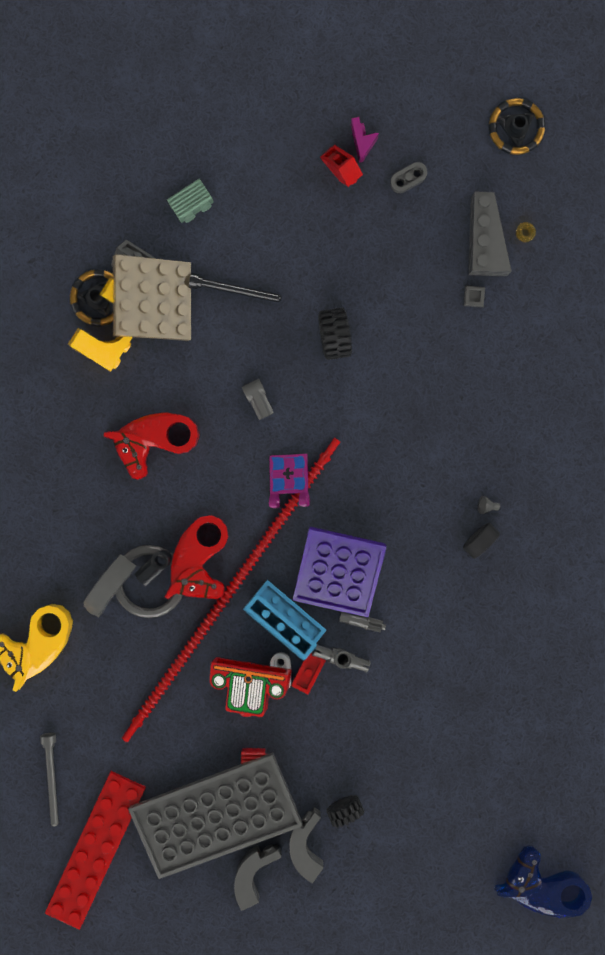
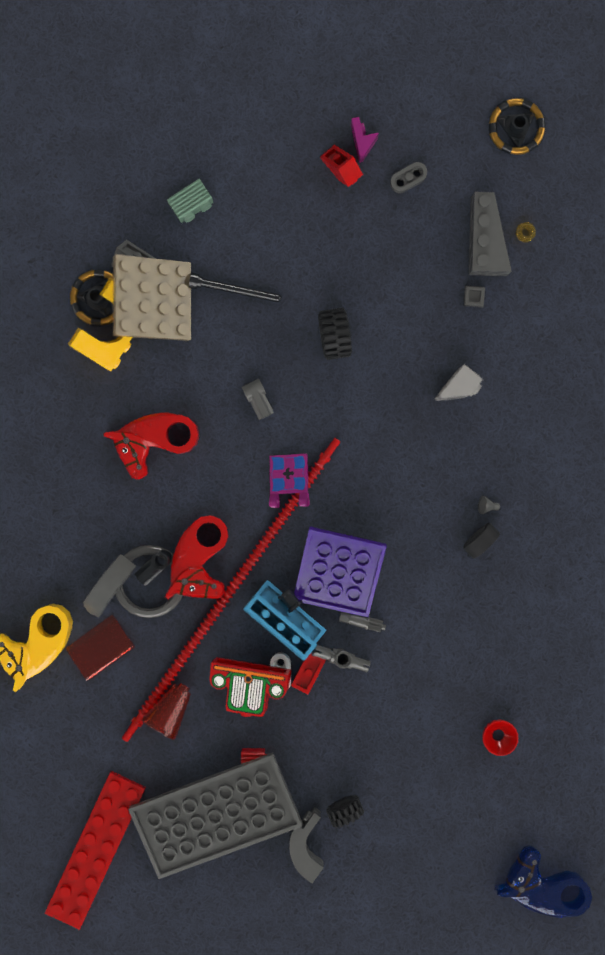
dark grey piece [40,733,59,827] -> none
dark grey arch [234,844,282,911] -> none
none -> clear red piece [65,615,135,681]
none -> clear red cone [142,683,191,740]
none -> black bush [277,587,303,613]
none -> light grey slope [434,364,483,401]
none -> red piece [482,719,519,756]

